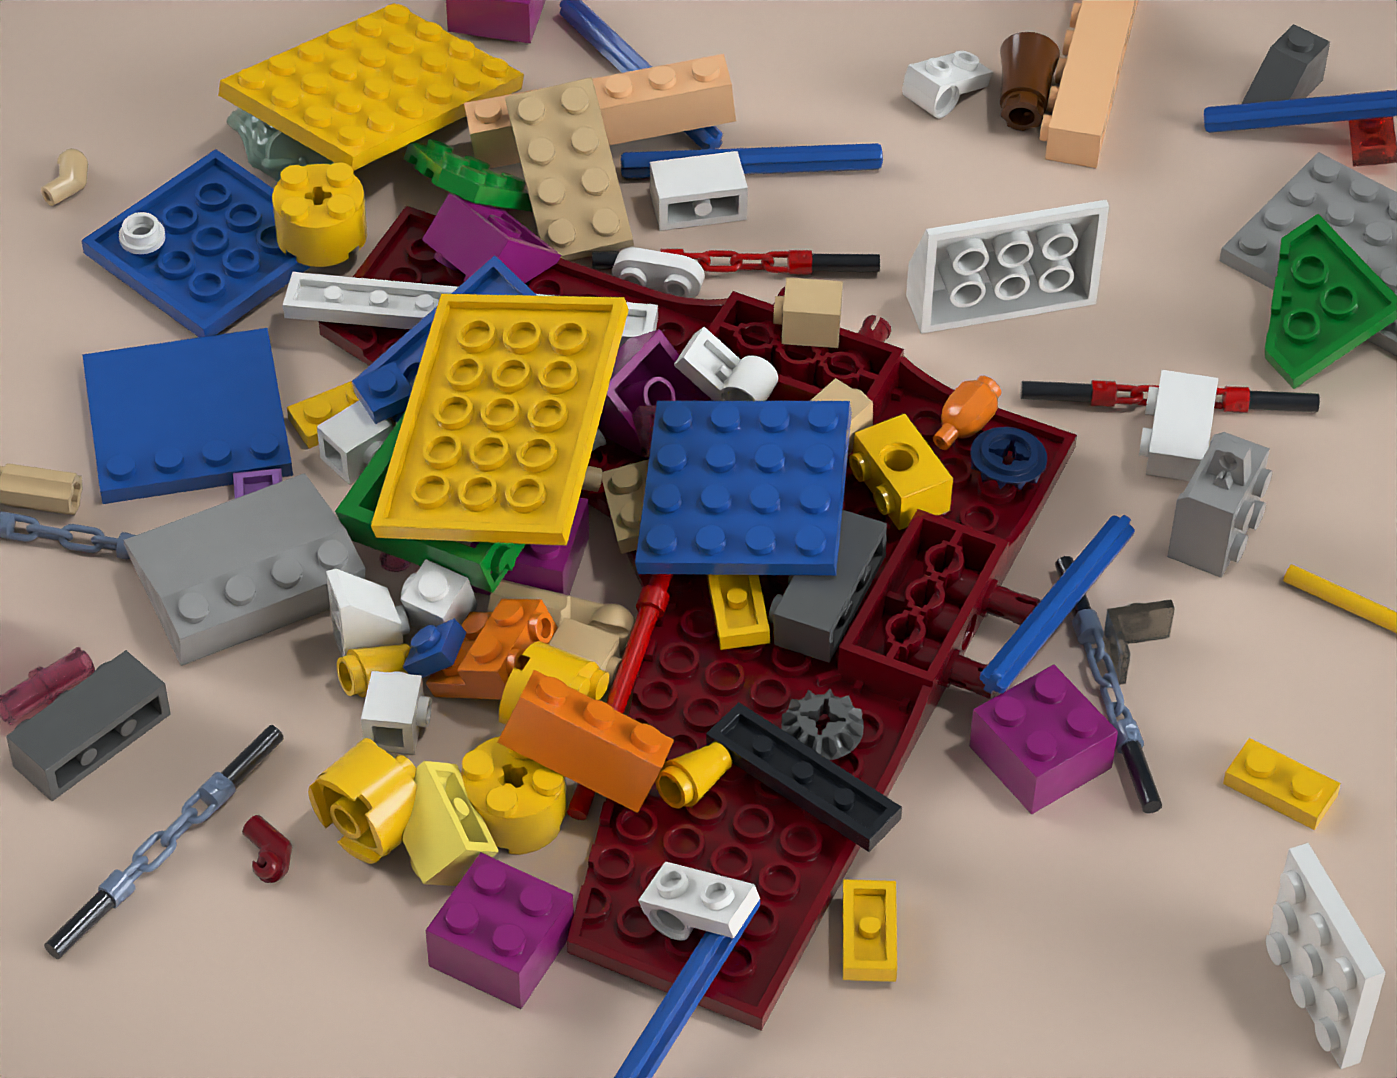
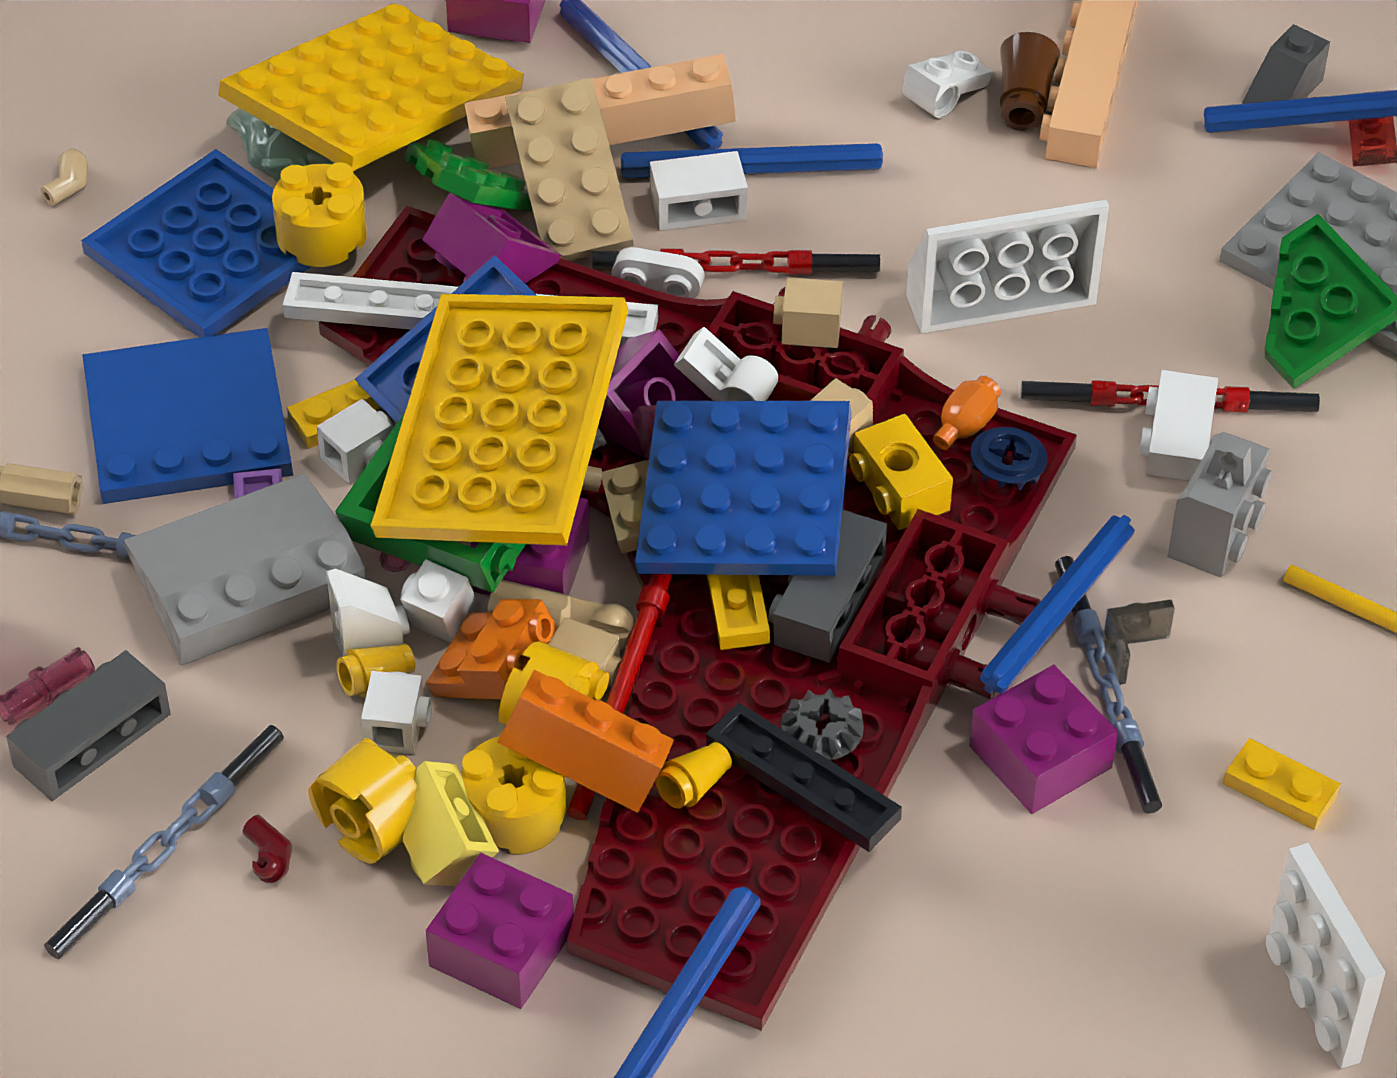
white plate [119,212,165,254] -> none
blue plate [352,361,412,424] -> none
blue plate [403,618,467,678] -> none
white plate [638,861,760,940] -> none
yellow plate [843,879,897,982] -> none

